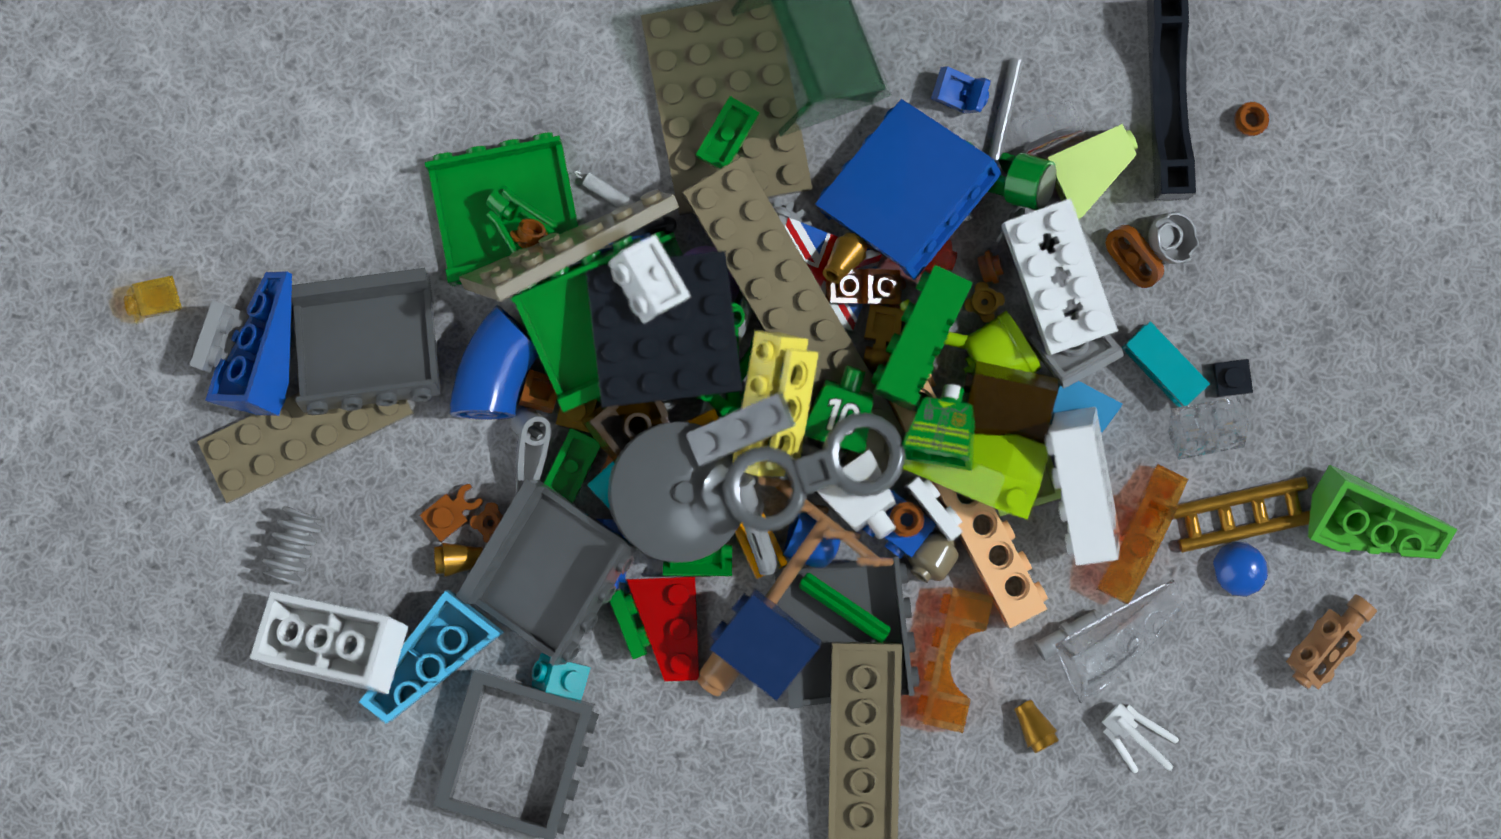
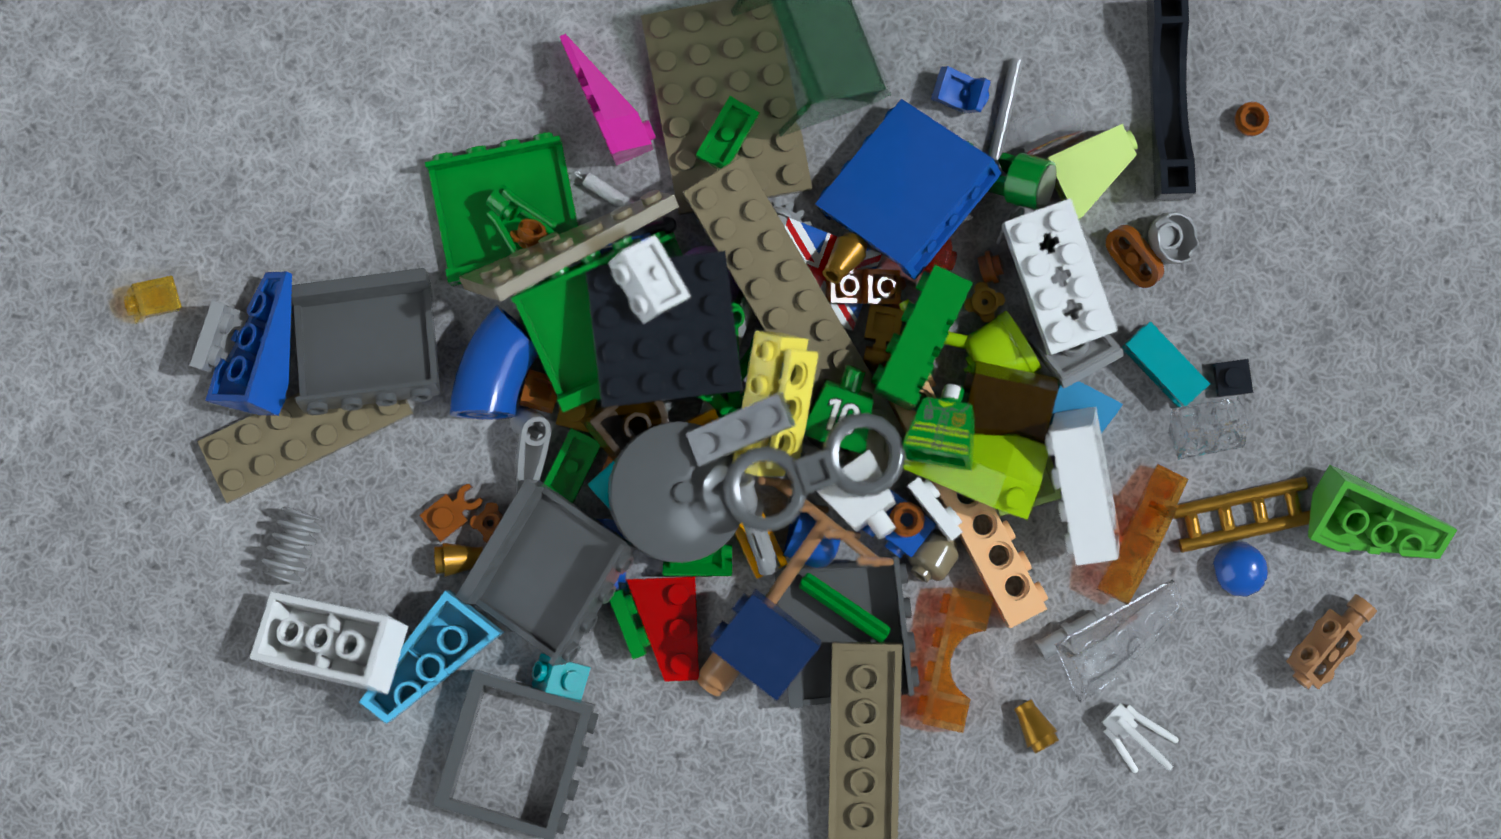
none -> dark pink wedge [559,34,656,166]

